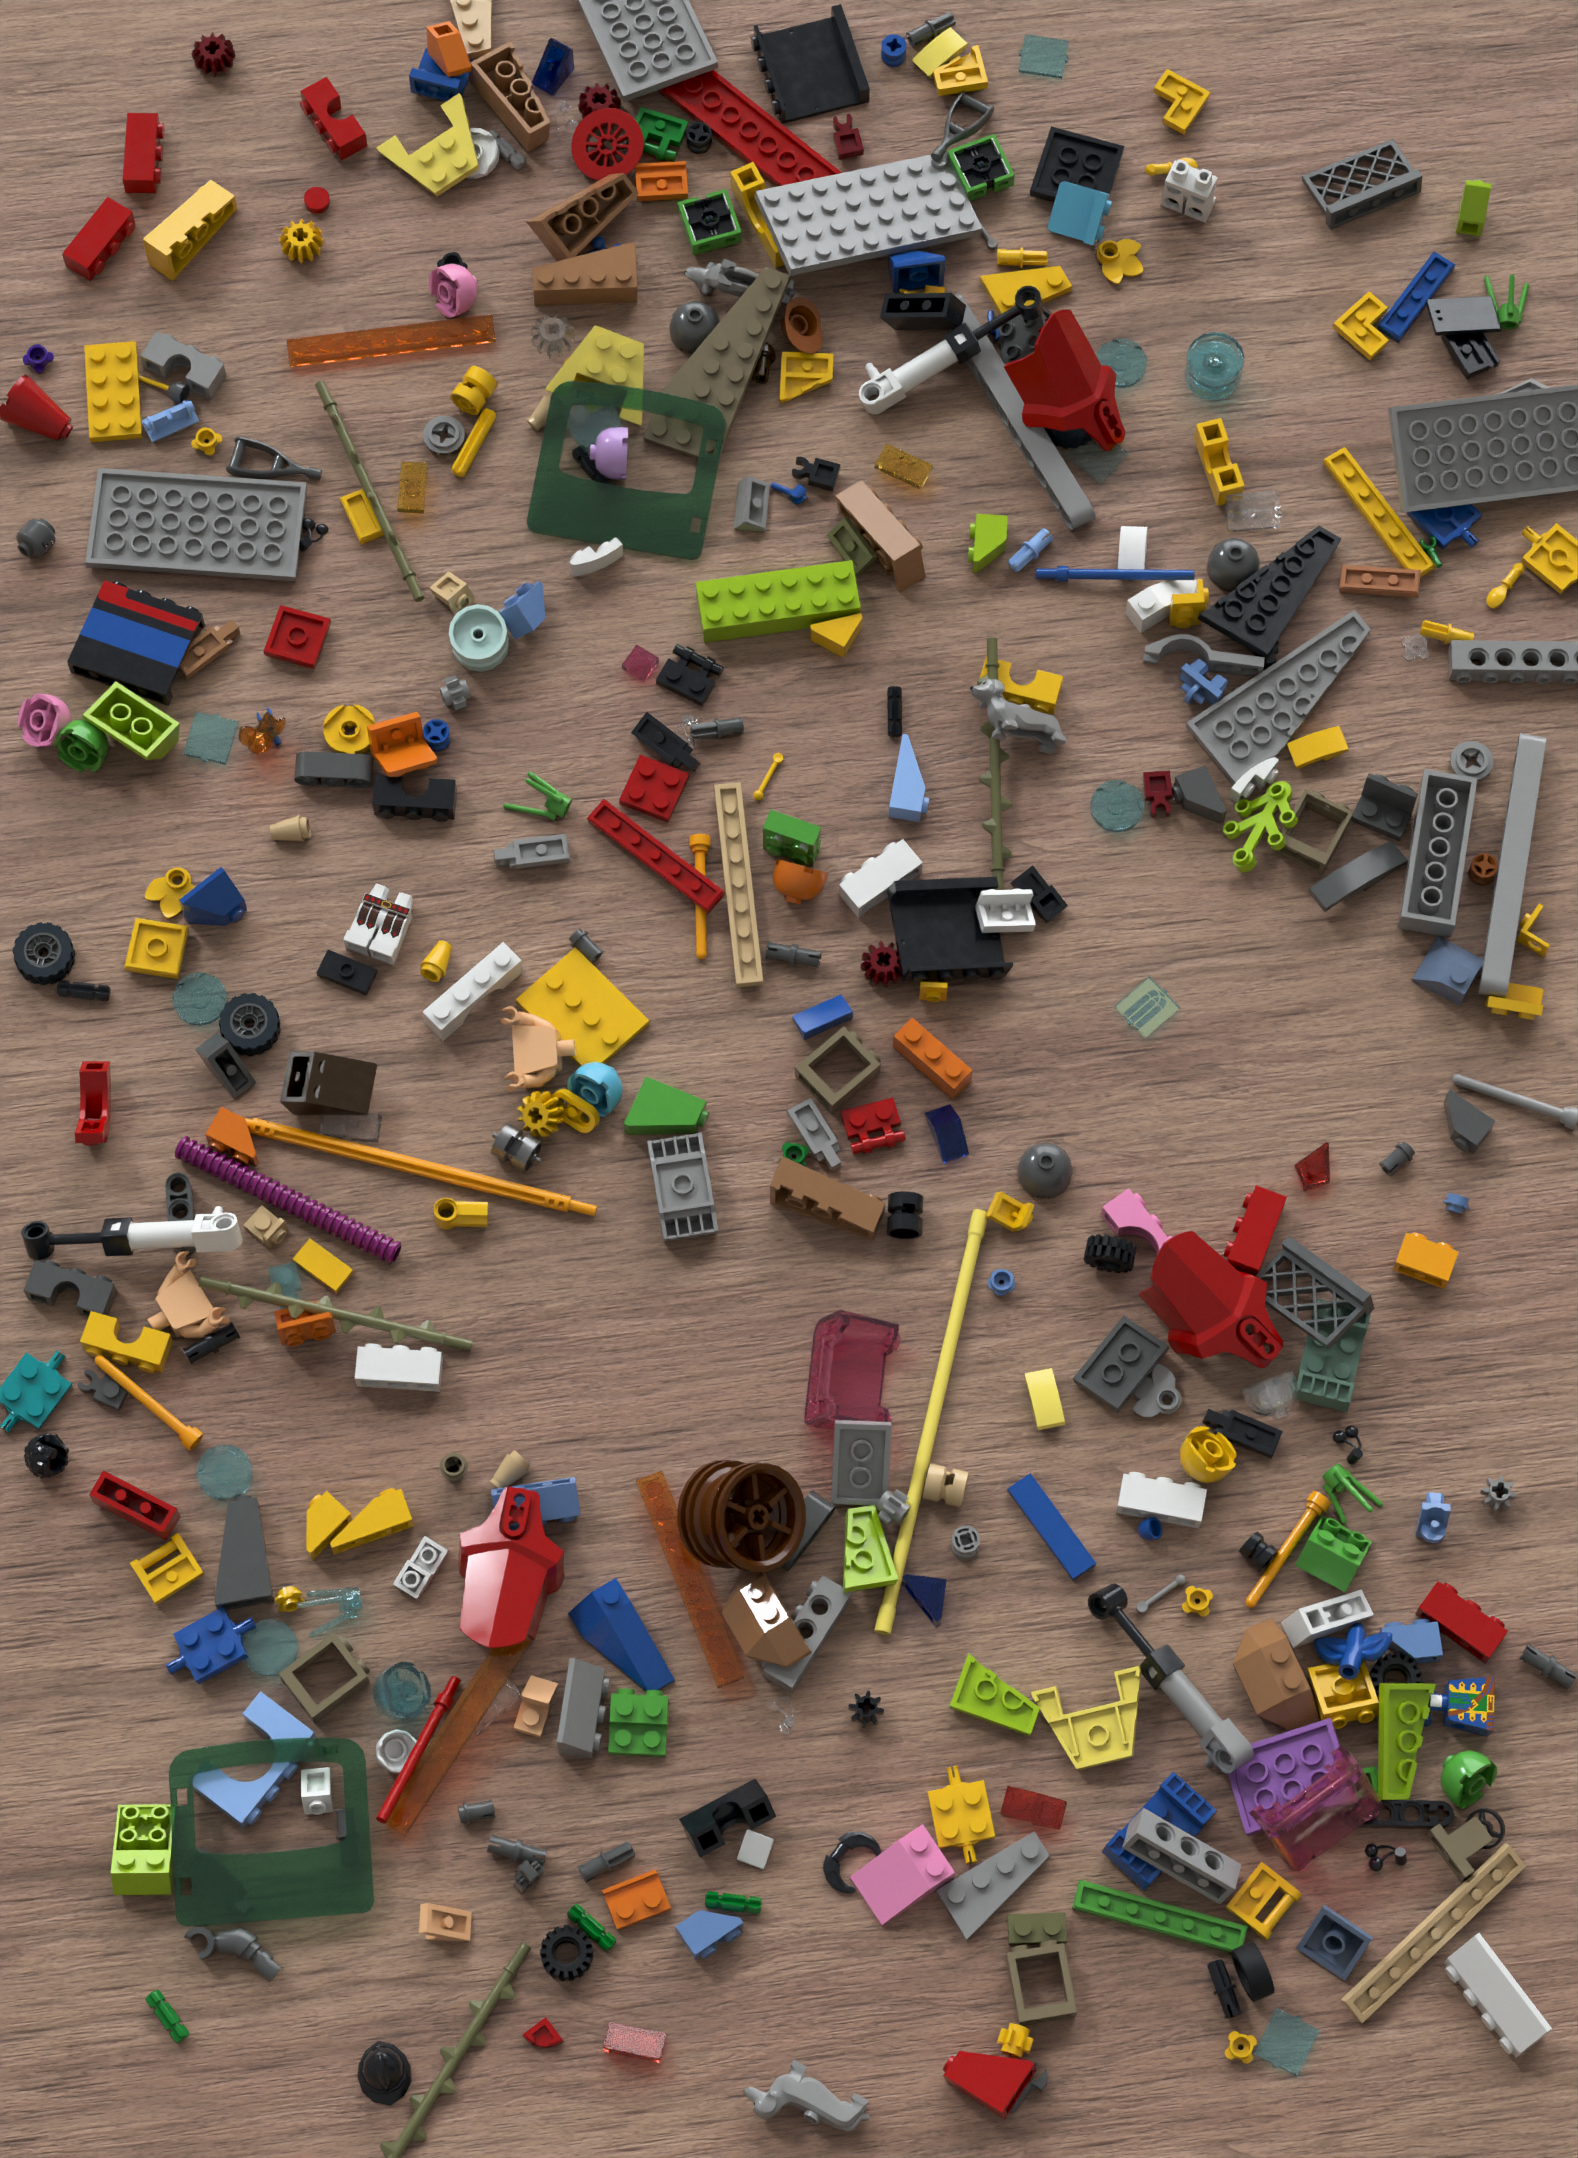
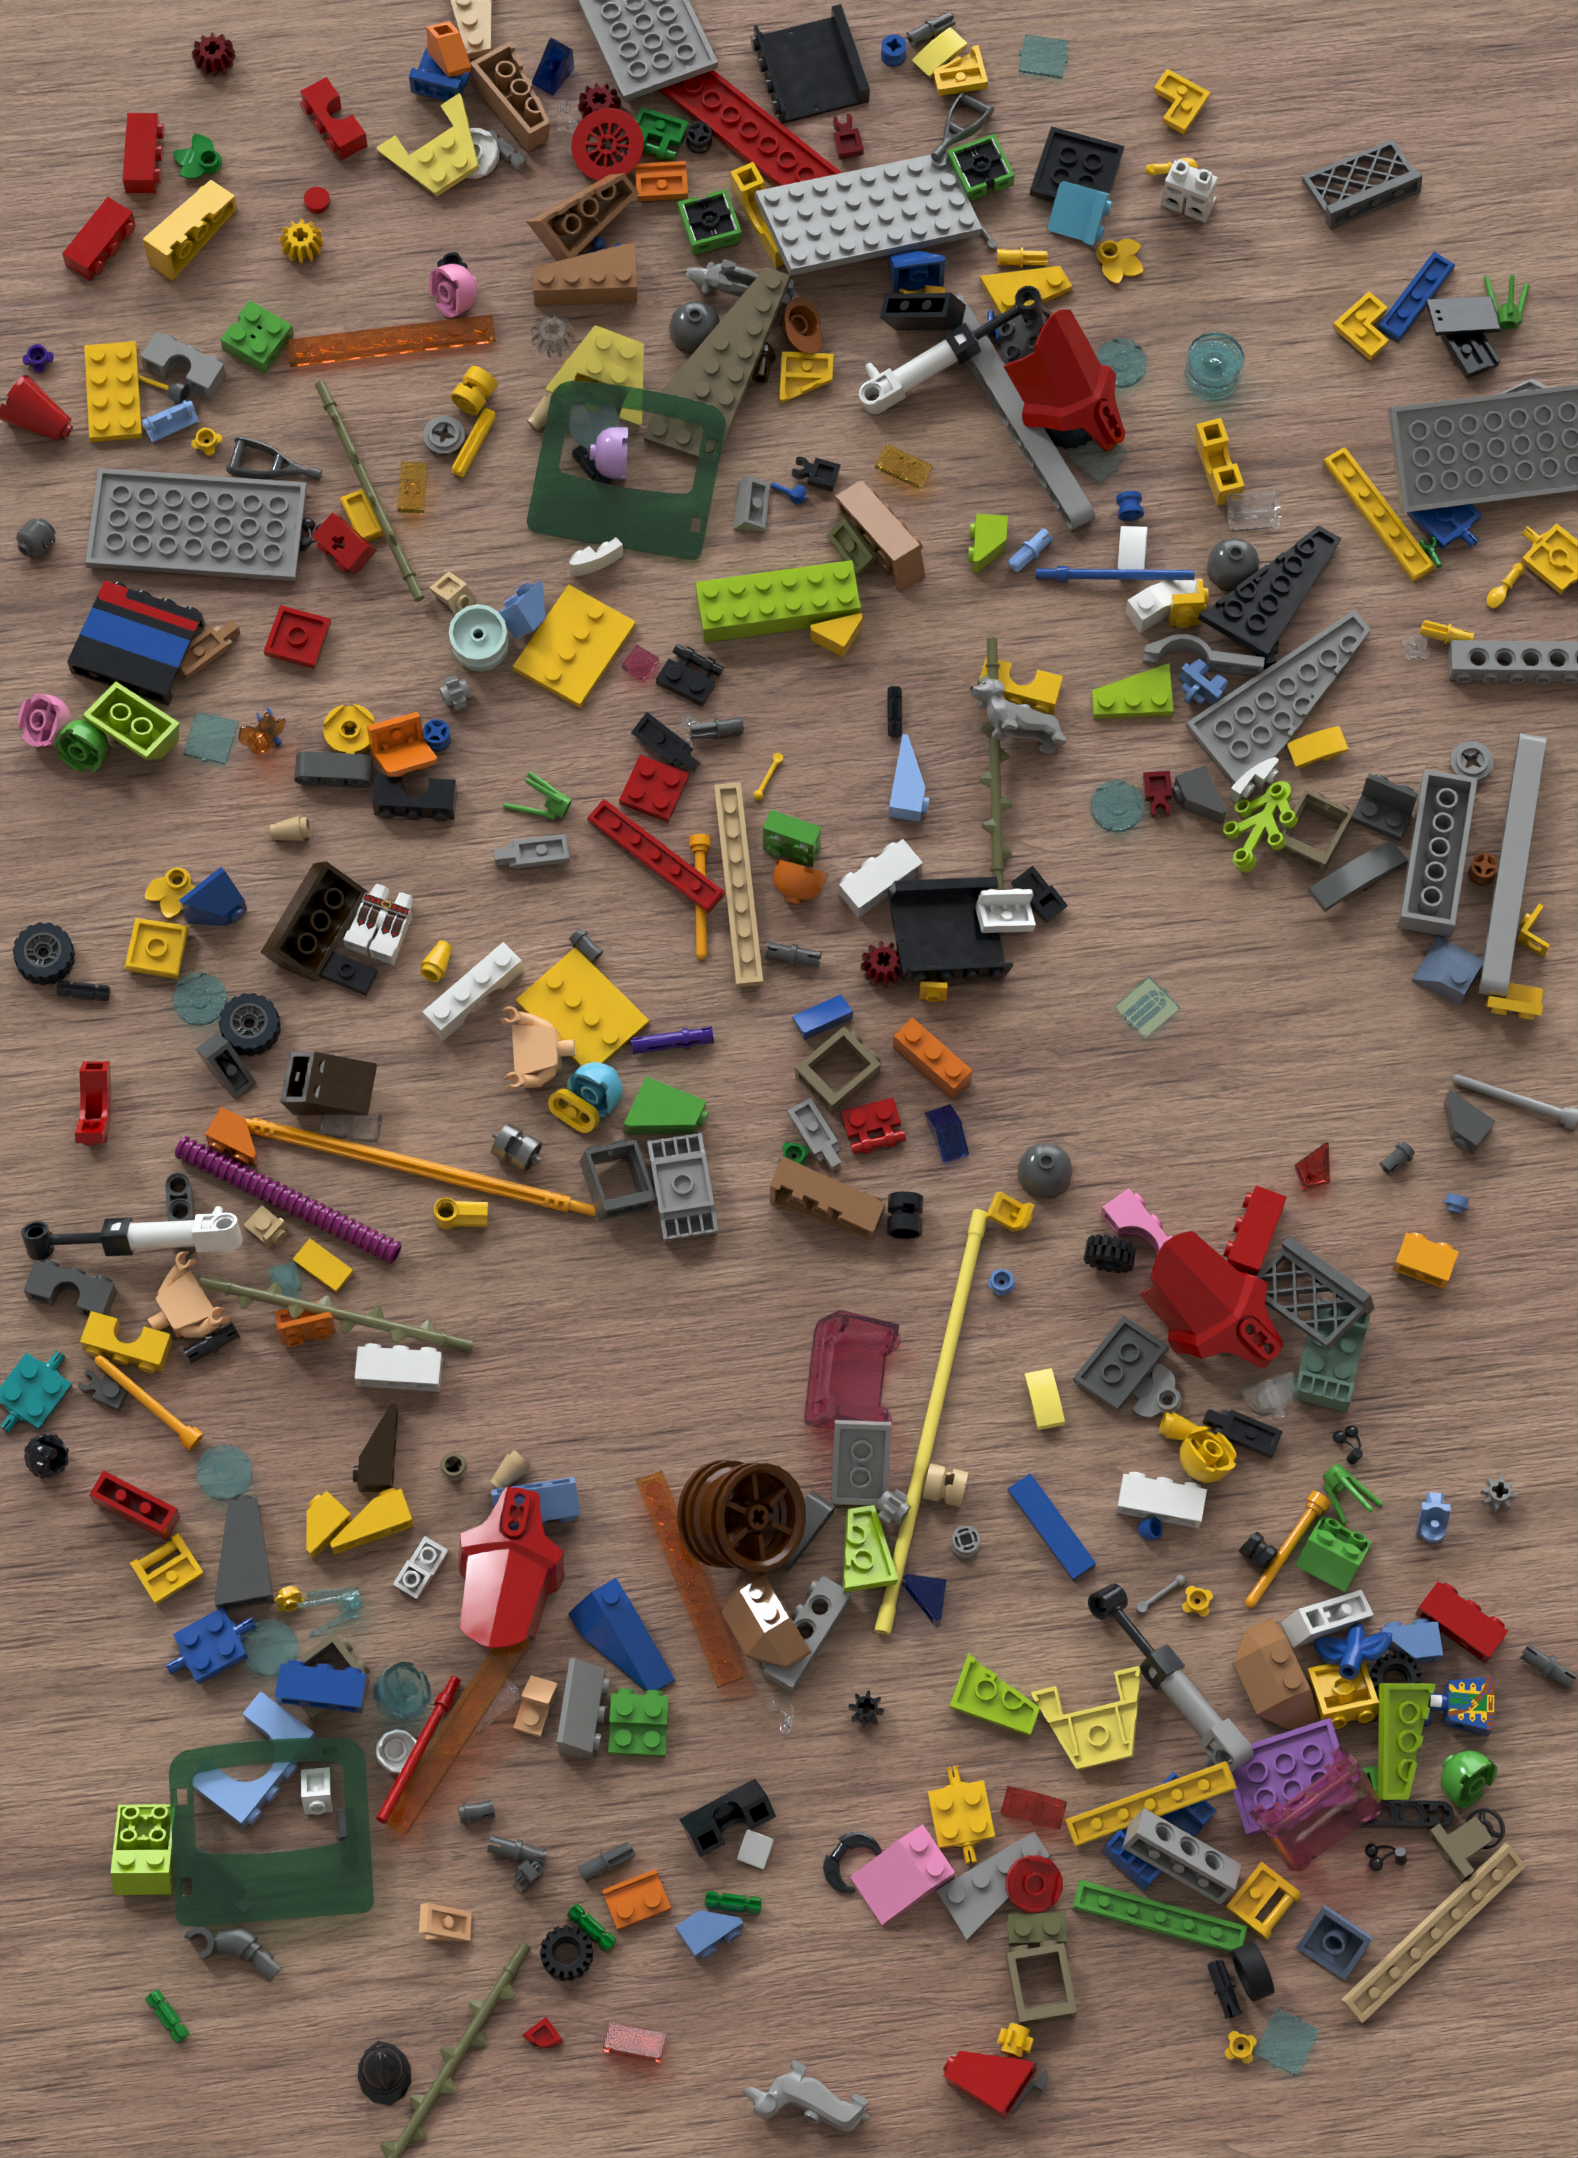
yellow gear [517,1091,565,1138] -> none
nougat tile [1339,565,1421,598] -> none
white slope [1444,1933,1552,2058] -> none
lime slope [1455,180,1492,236] -> none
none -> green plate [173,133,222,179]
none -> bright green piece [220,300,294,373]
none -> dark brown slope [260,861,368,981]
none -> blue brick [275,1660,368,1714]
none -> red brick [312,512,377,574]
none -> dark brown slope [353,1404,398,1492]
none -> yellow plate [512,584,636,708]
none -> dark grey window [579,1139,656,1221]
none -> dark purple pin [631,1026,714,1055]
none -> red tile [1005,1855,1063,1913]
none -> yellow tile [1065,1761,1237,1847]
none -> lime wing [1091,663,1173,719]
none -> blue wheel [1116,491,1144,521]
none -> yellow cone [1159,1412,1200,1441]

